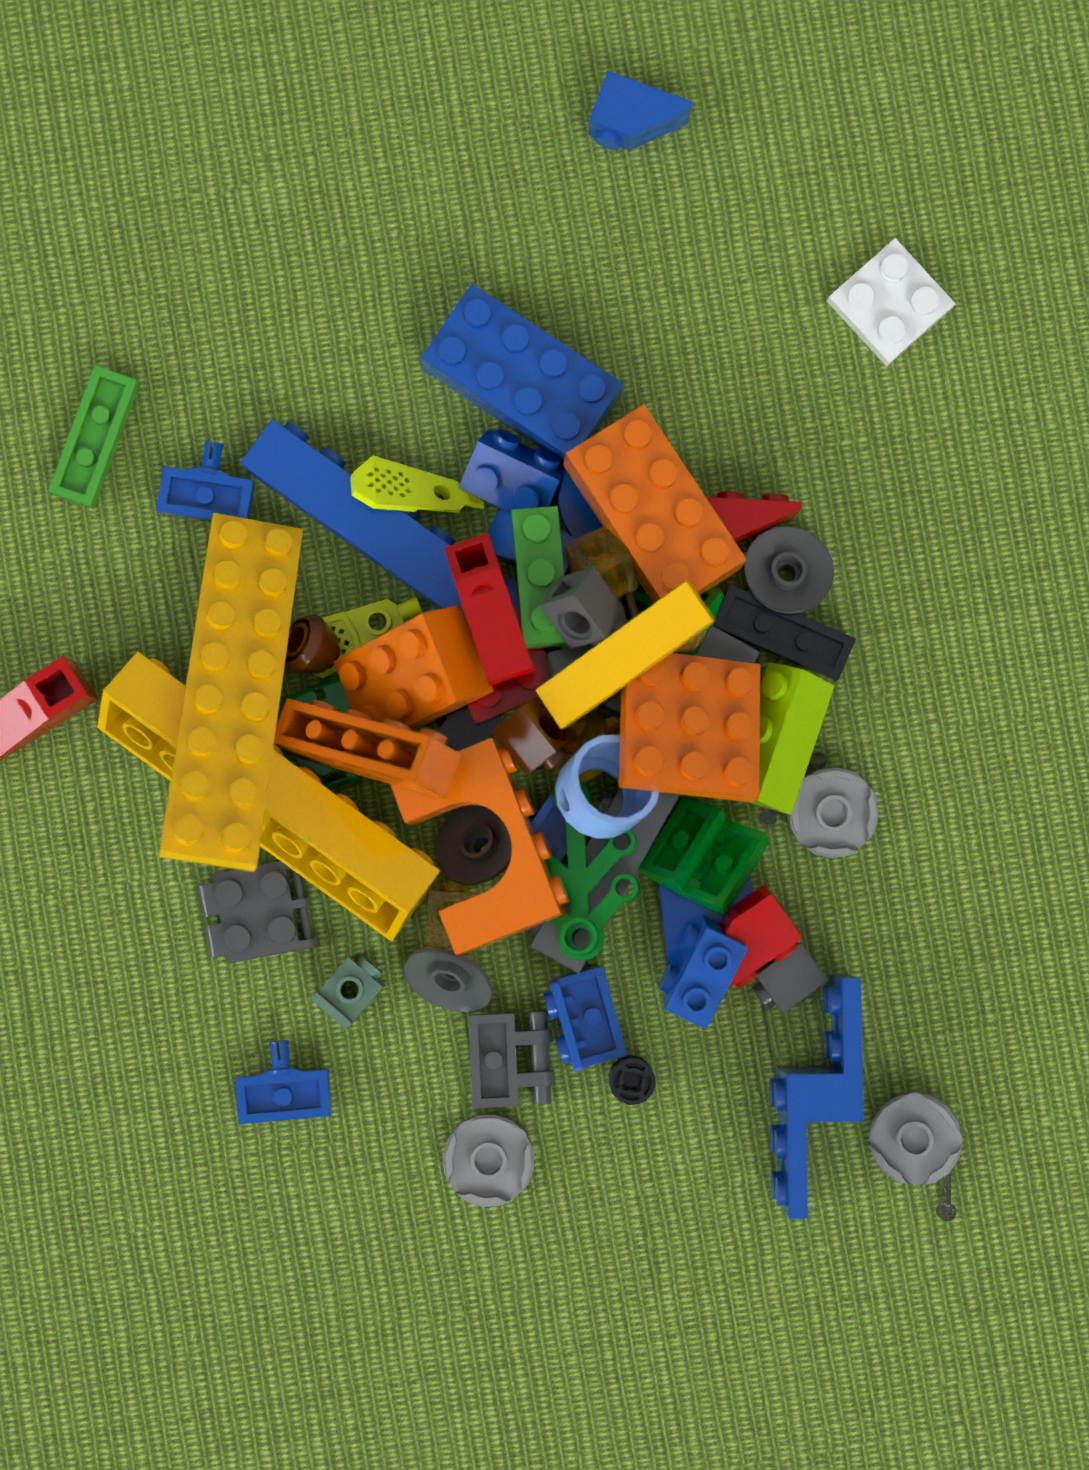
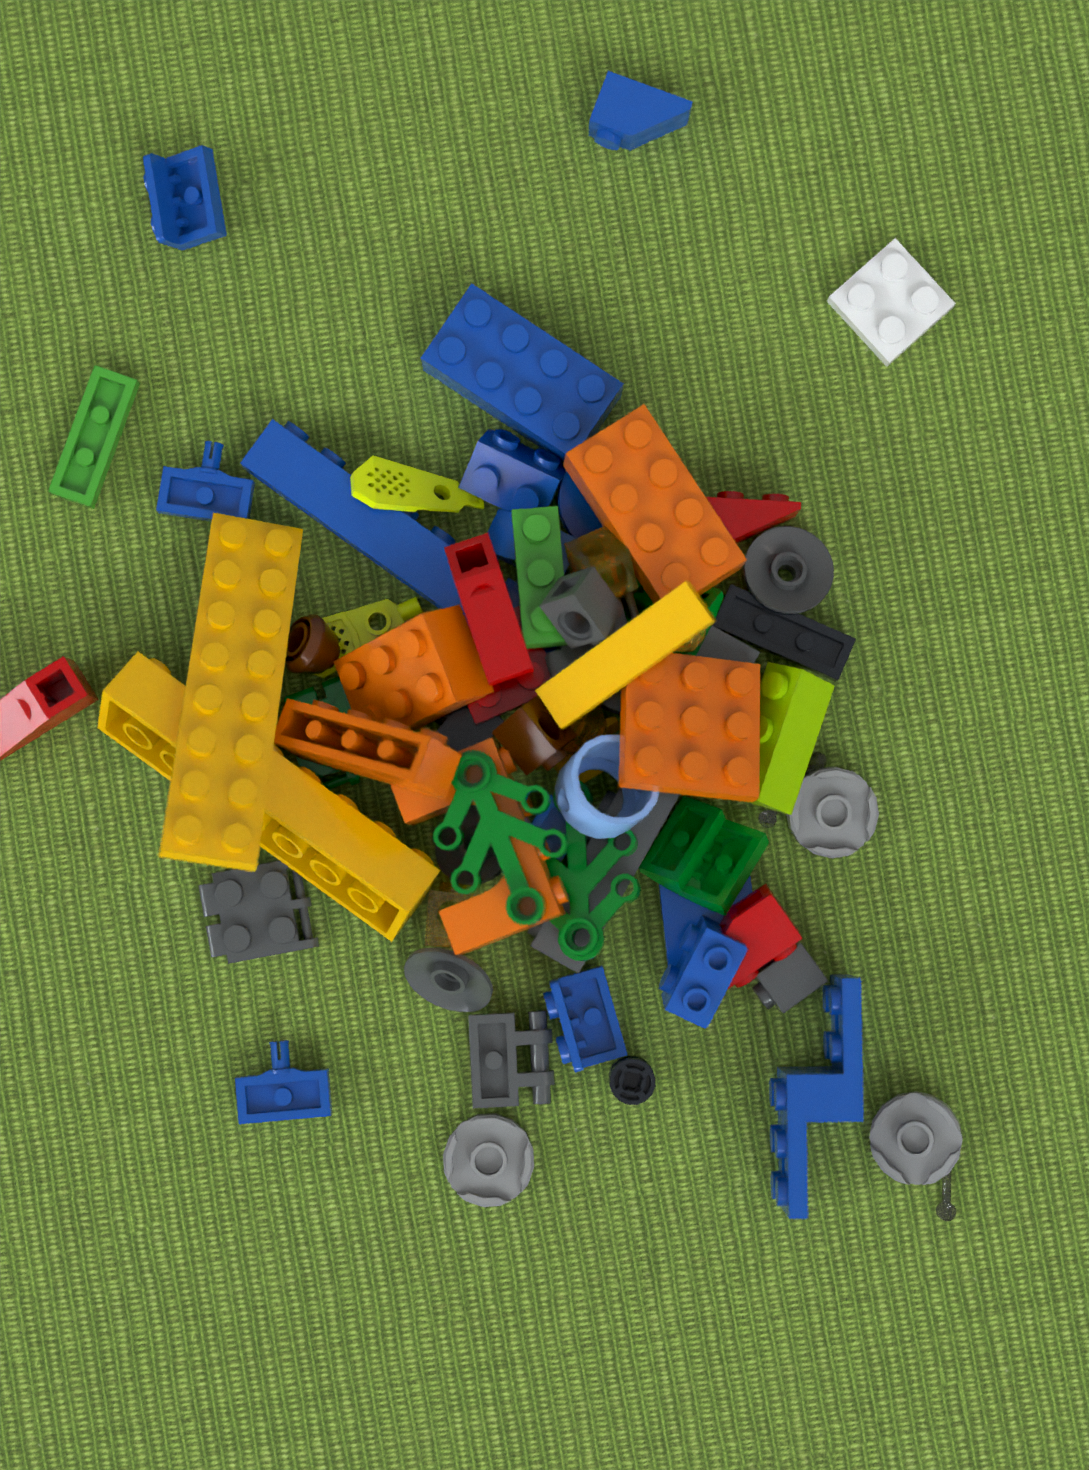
sand green brick [311,955,386,1030] -> none
none -> blue bracket [143,145,227,251]
none -> green plant [433,750,569,925]

